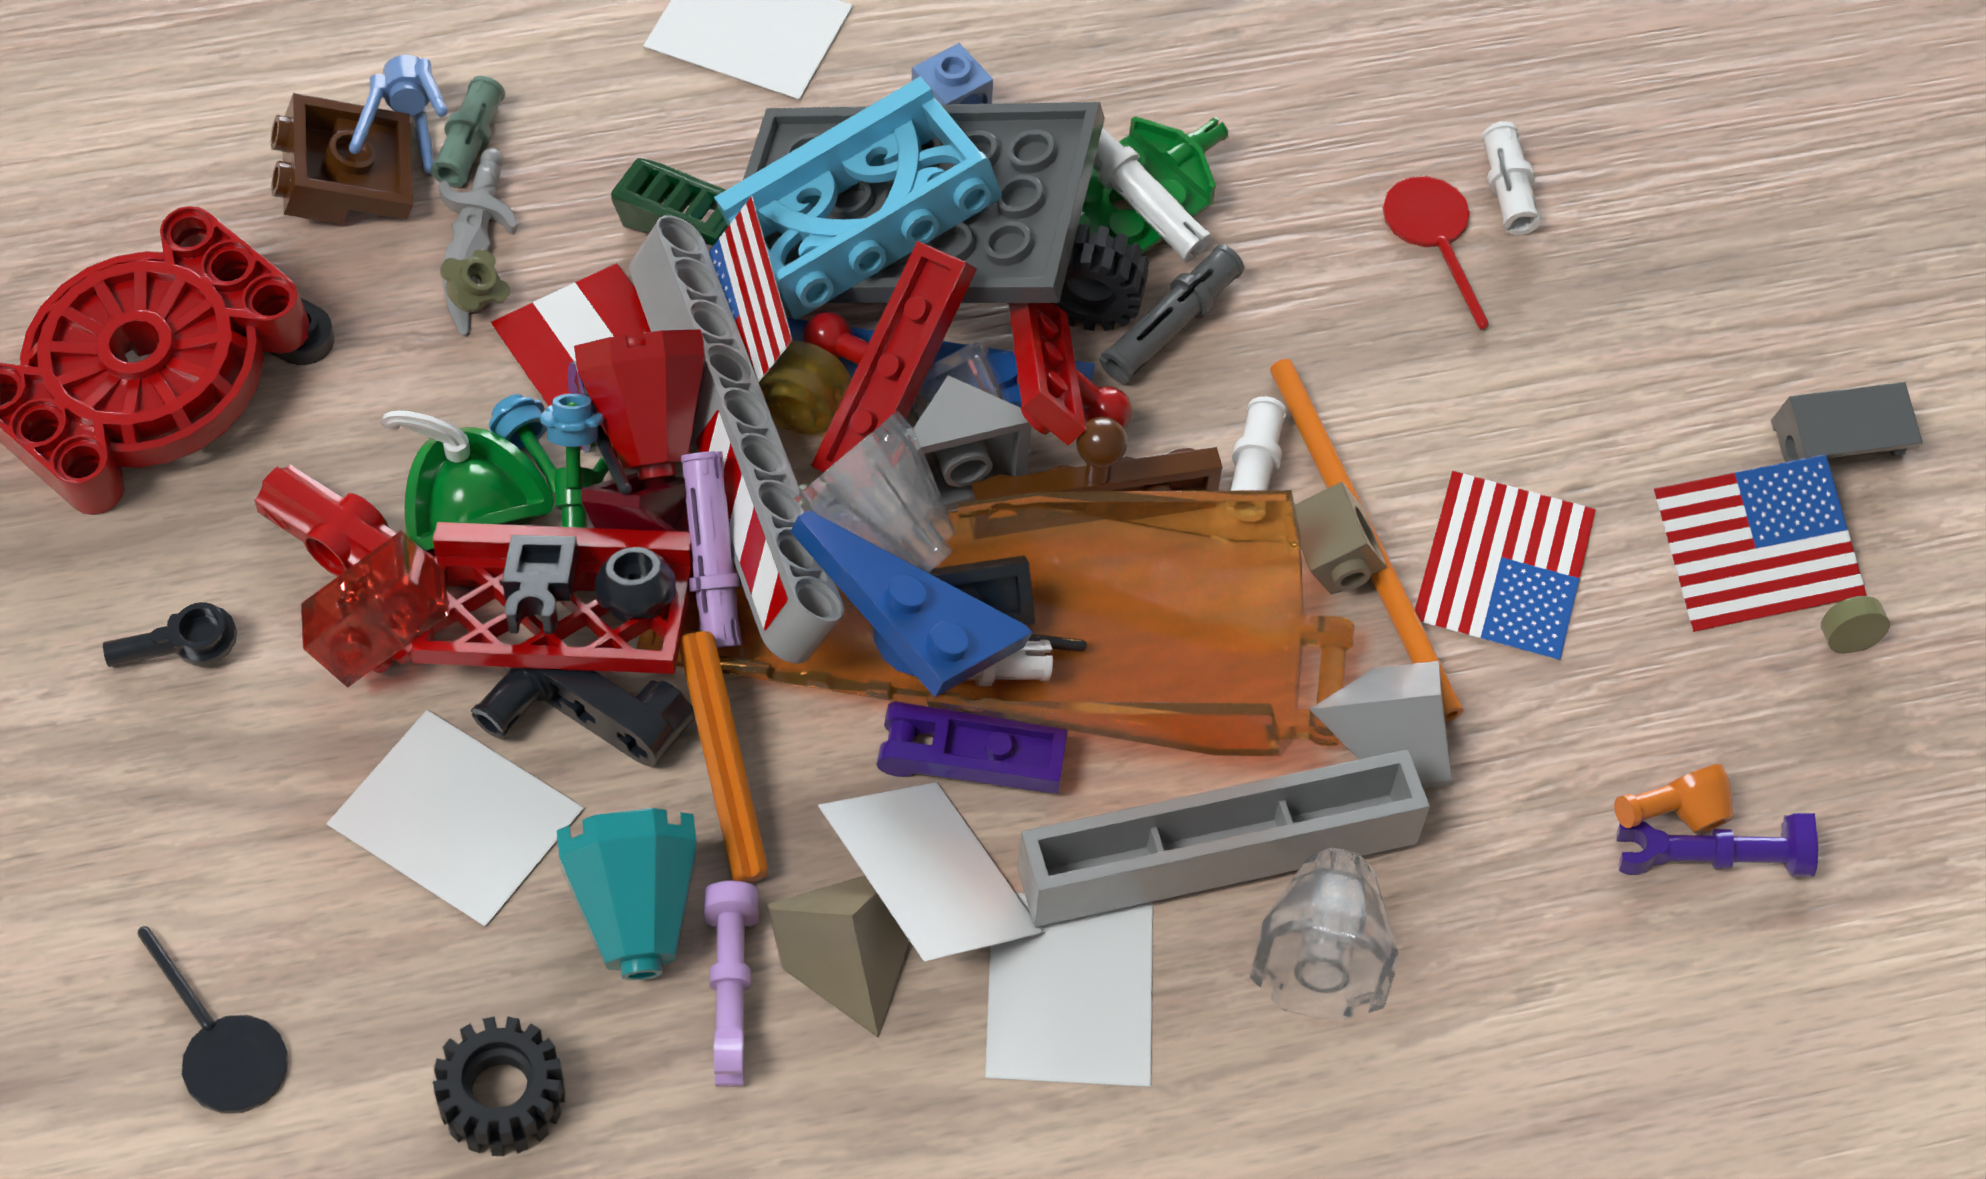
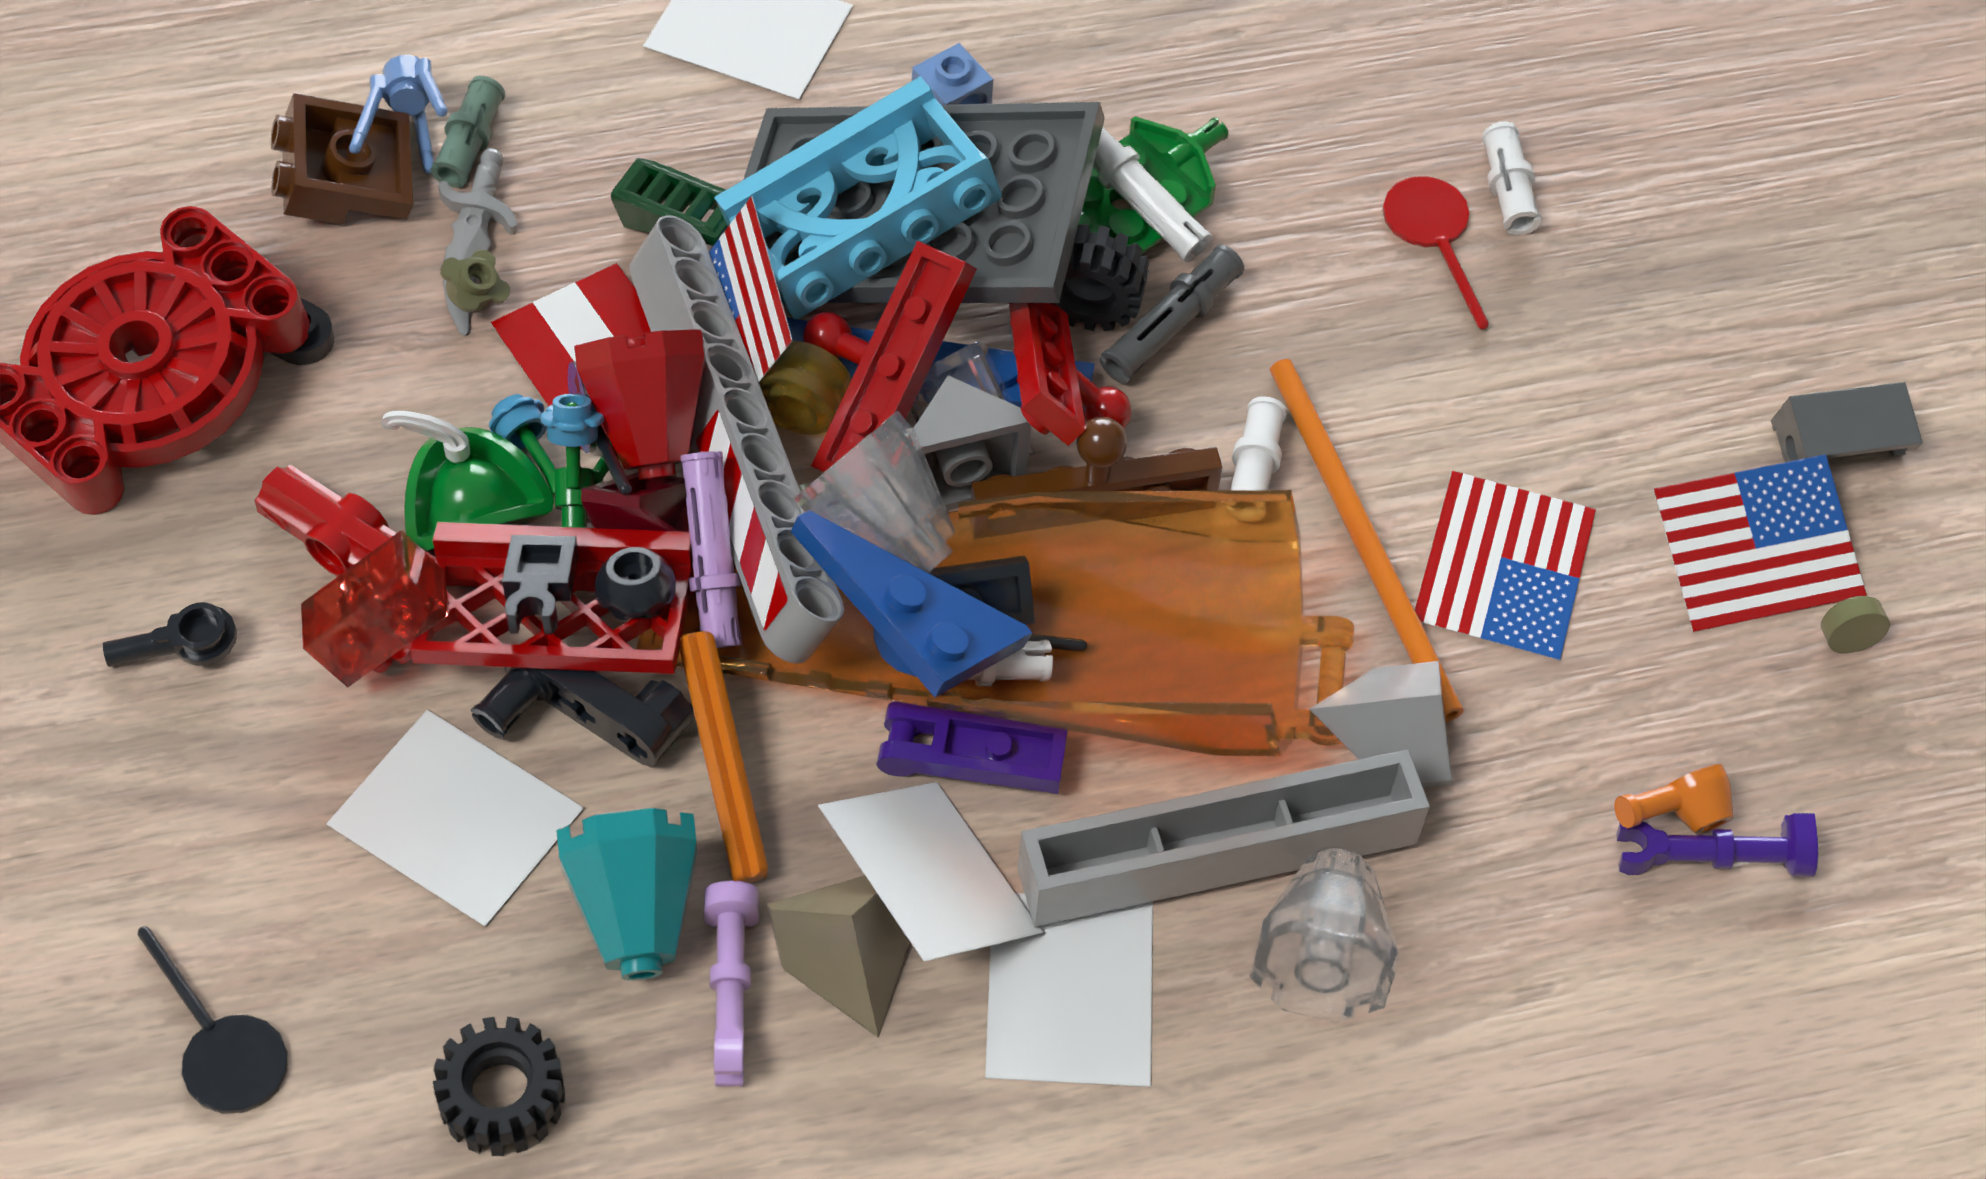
dark tan brick [1286,482,1387,594] -> none

